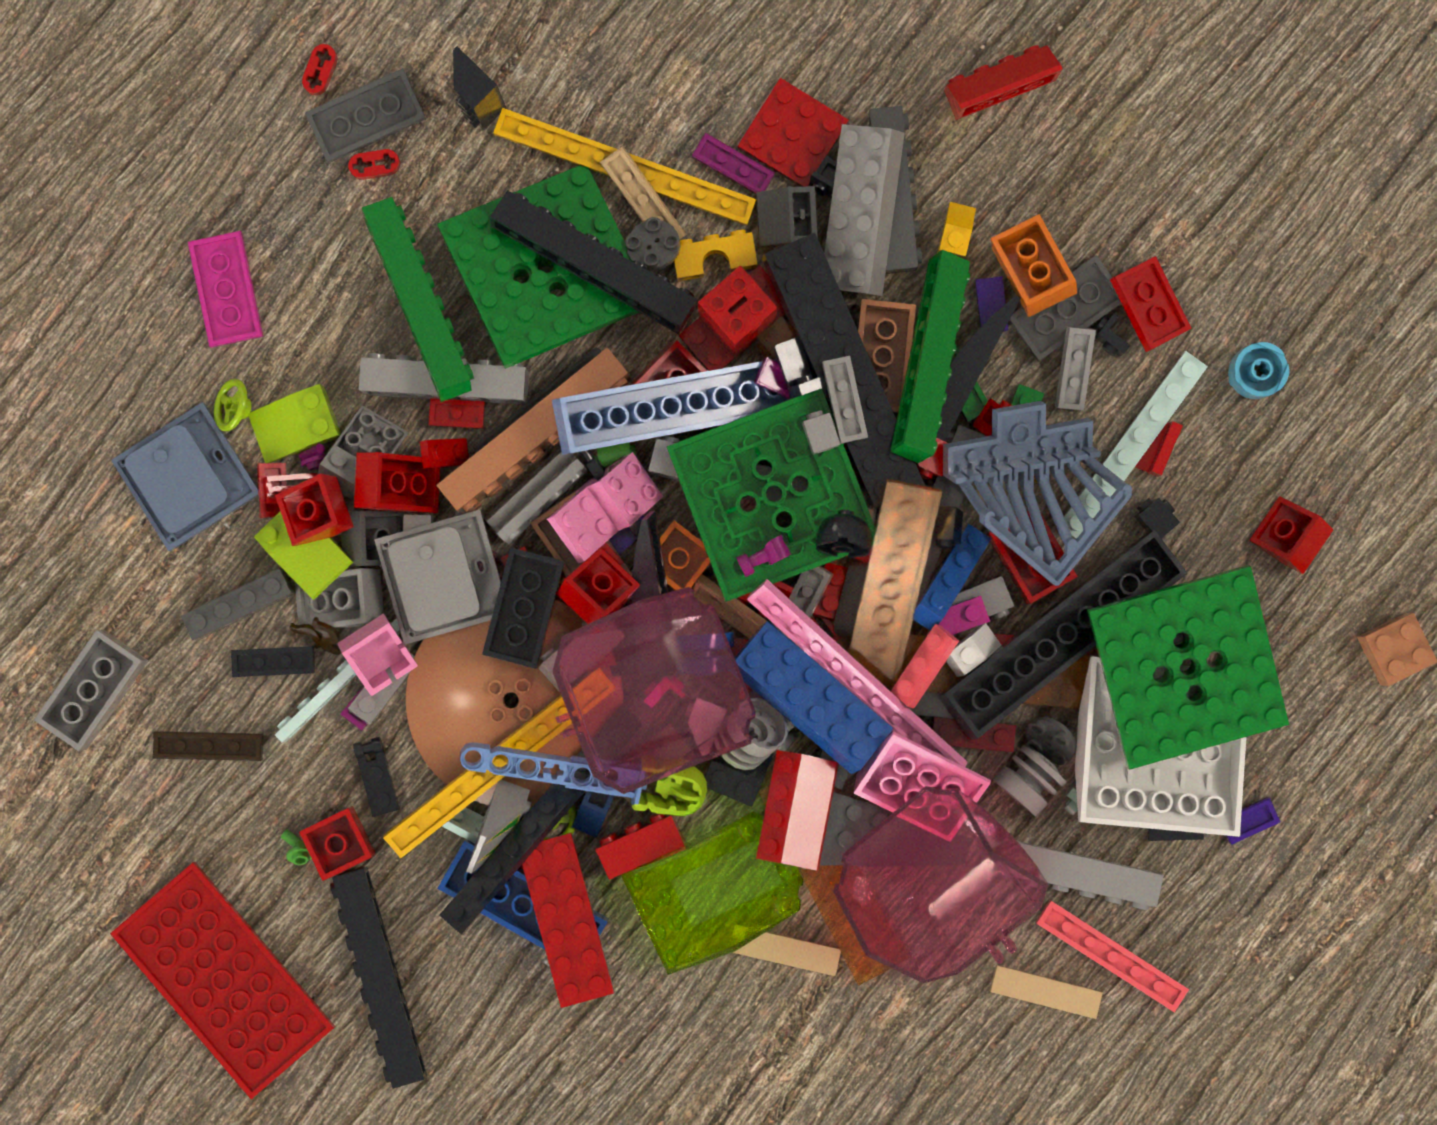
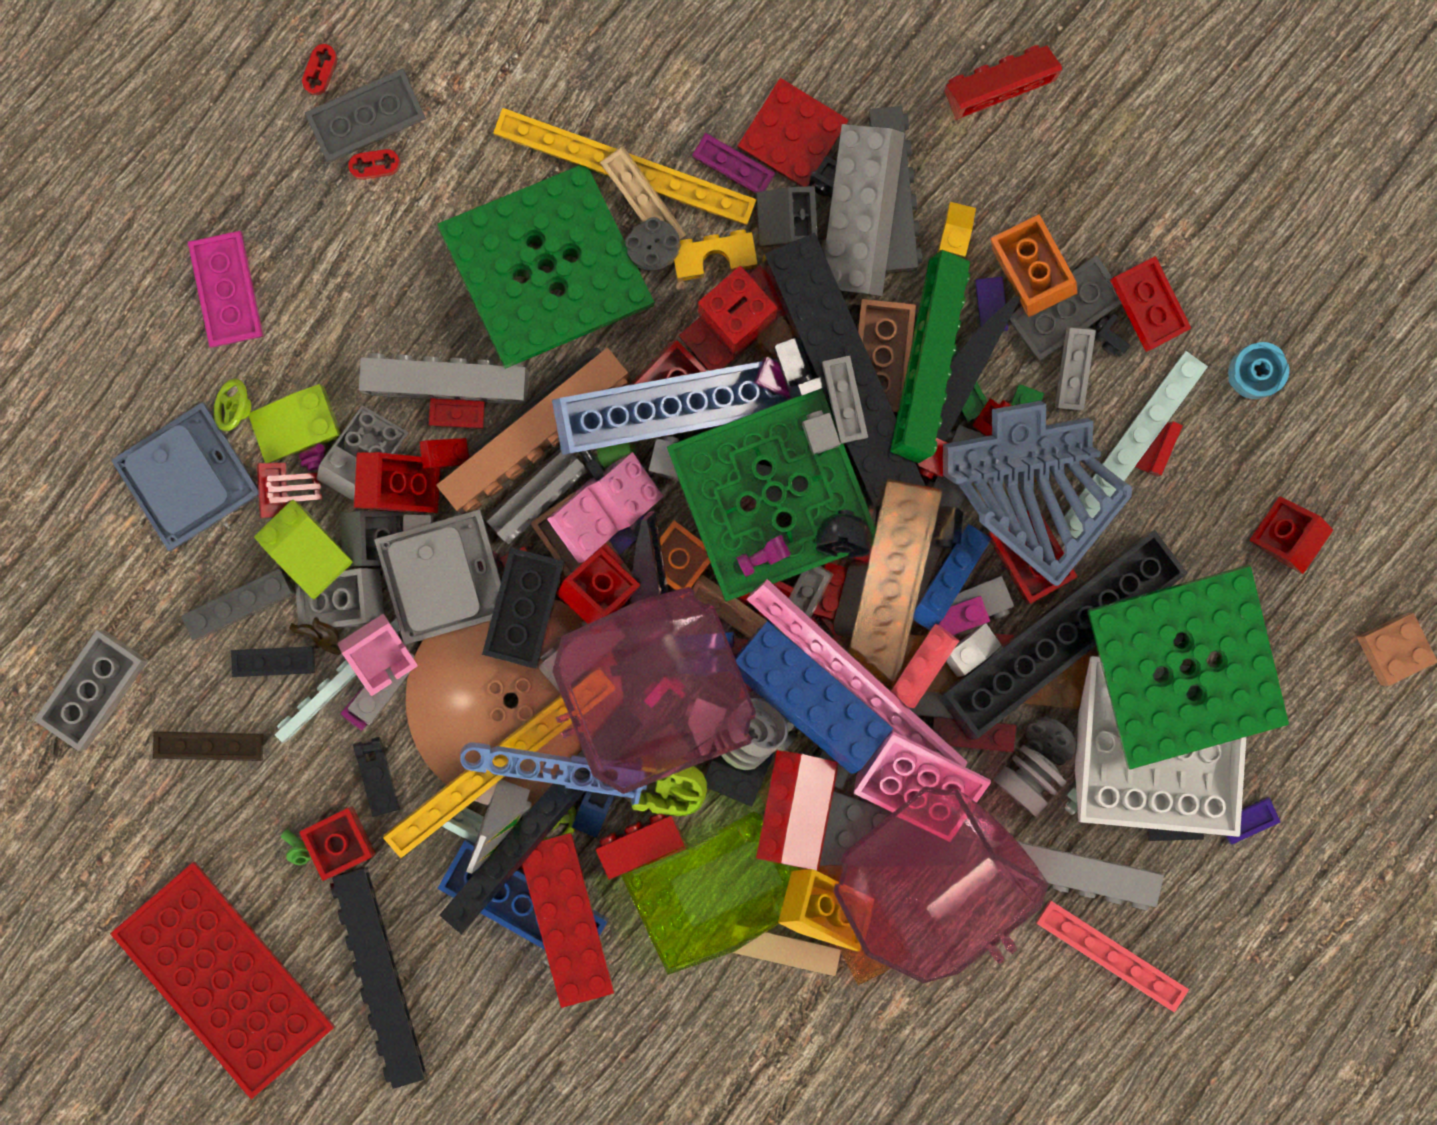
red slope [275,473,354,546] -> none
green brick [362,197,474,402] -> none
black slope [453,46,506,130] -> none
black brick [490,190,697,335] -> none
tan tile [990,964,1103,1019] -> none
black brick [1134,498,1180,539] -> none
none -> yellow slope [778,869,872,951]

